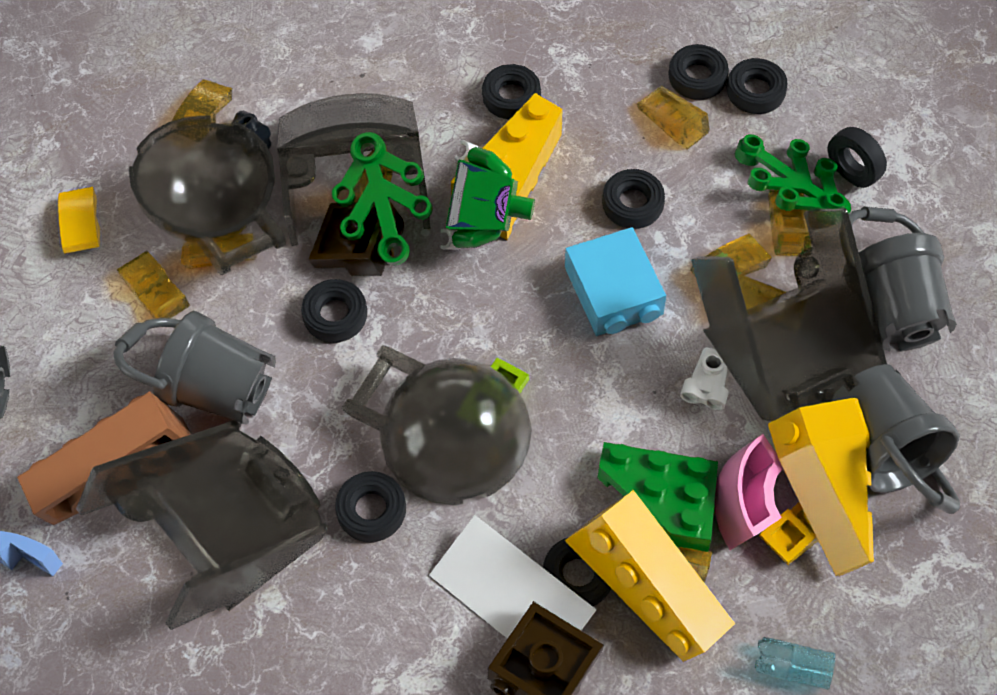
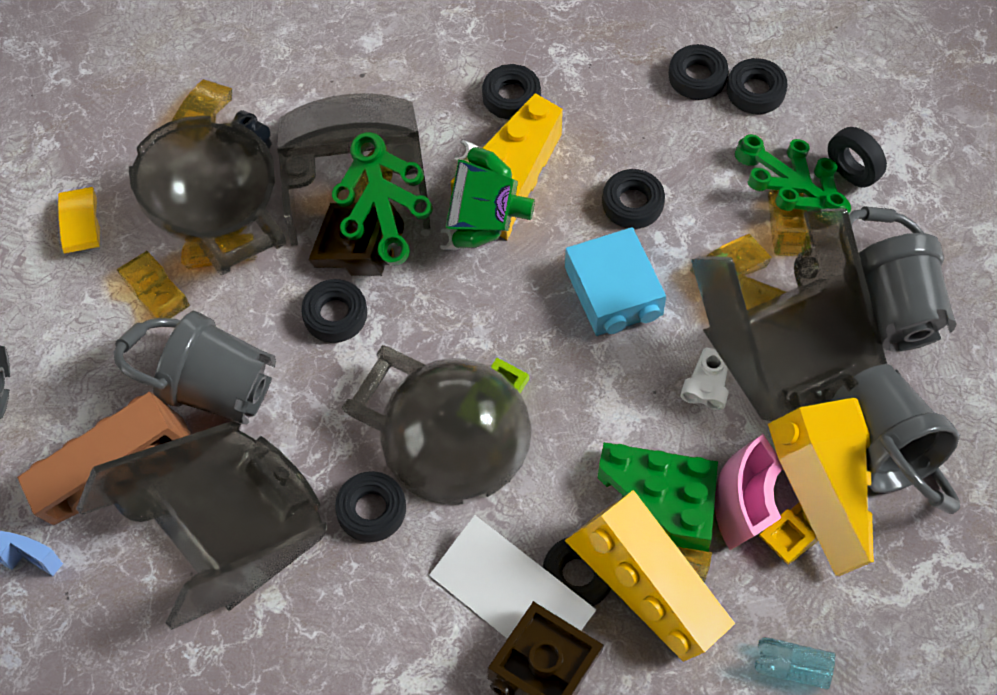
clear yellow slope [637,85,710,149] -> none

